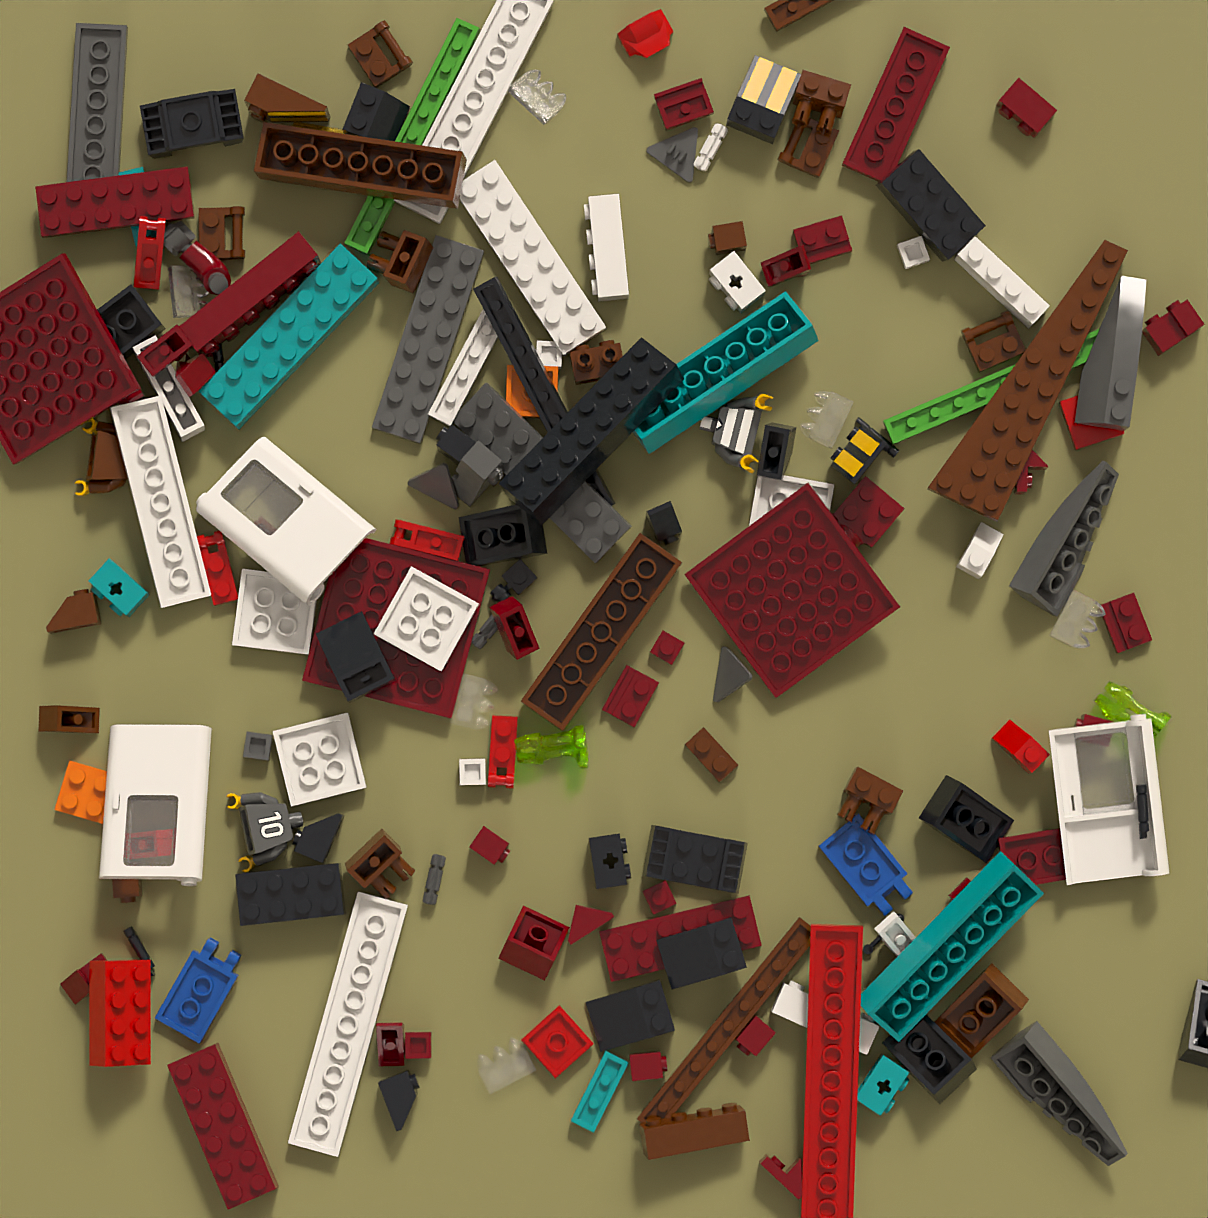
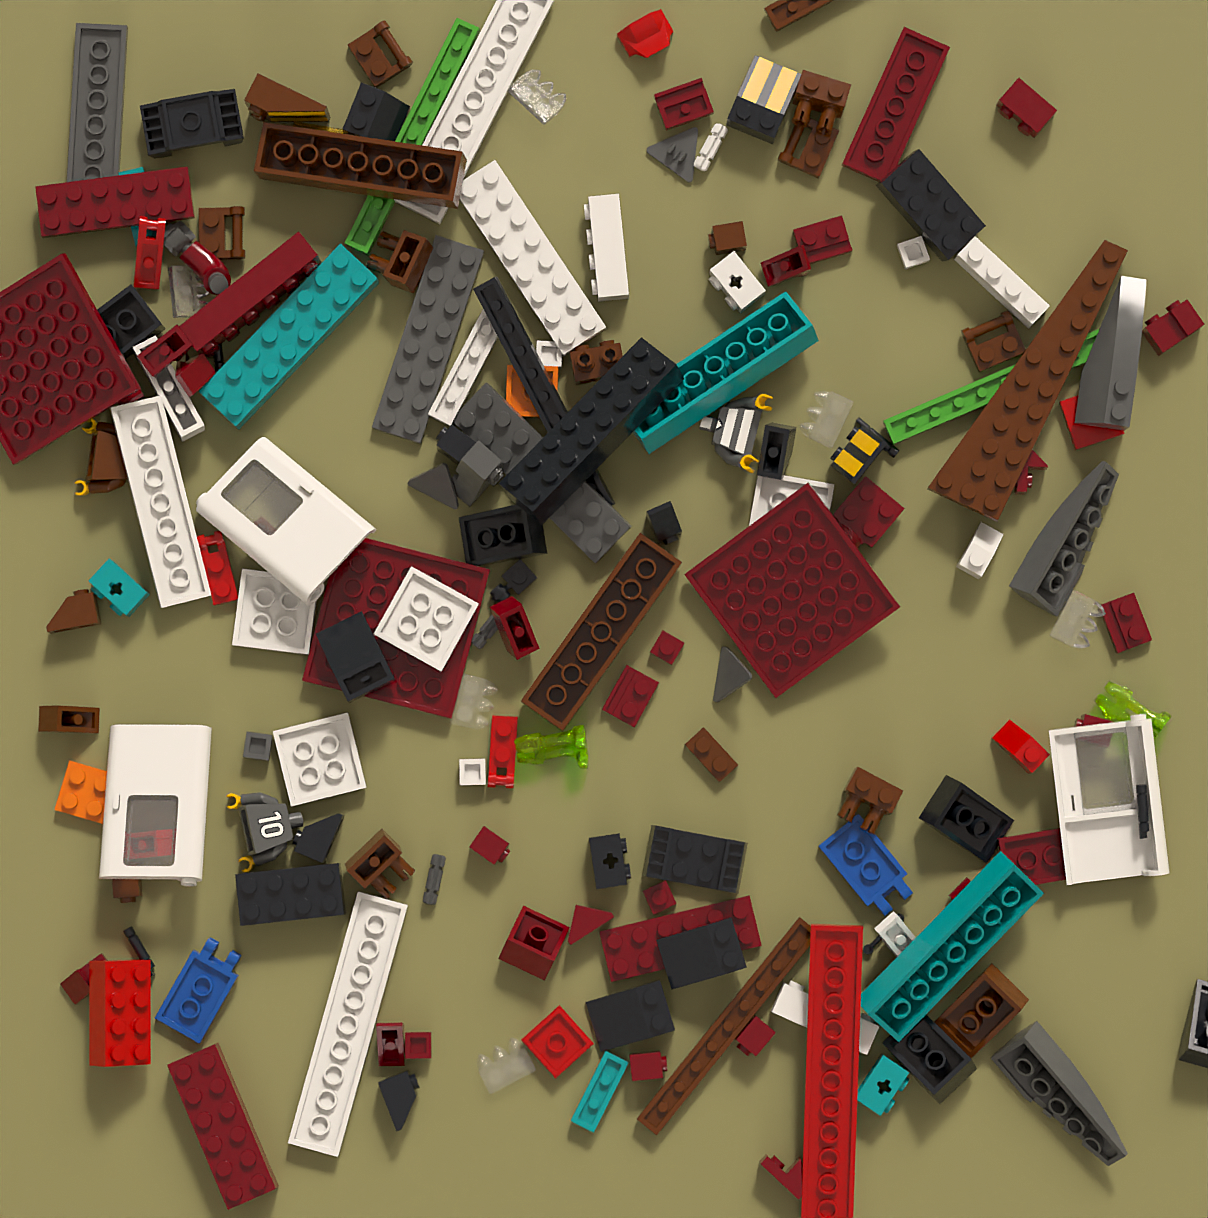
red plate [389,519,465,561] -> none
reddish brown brick [639,1103,750,1160] -> none

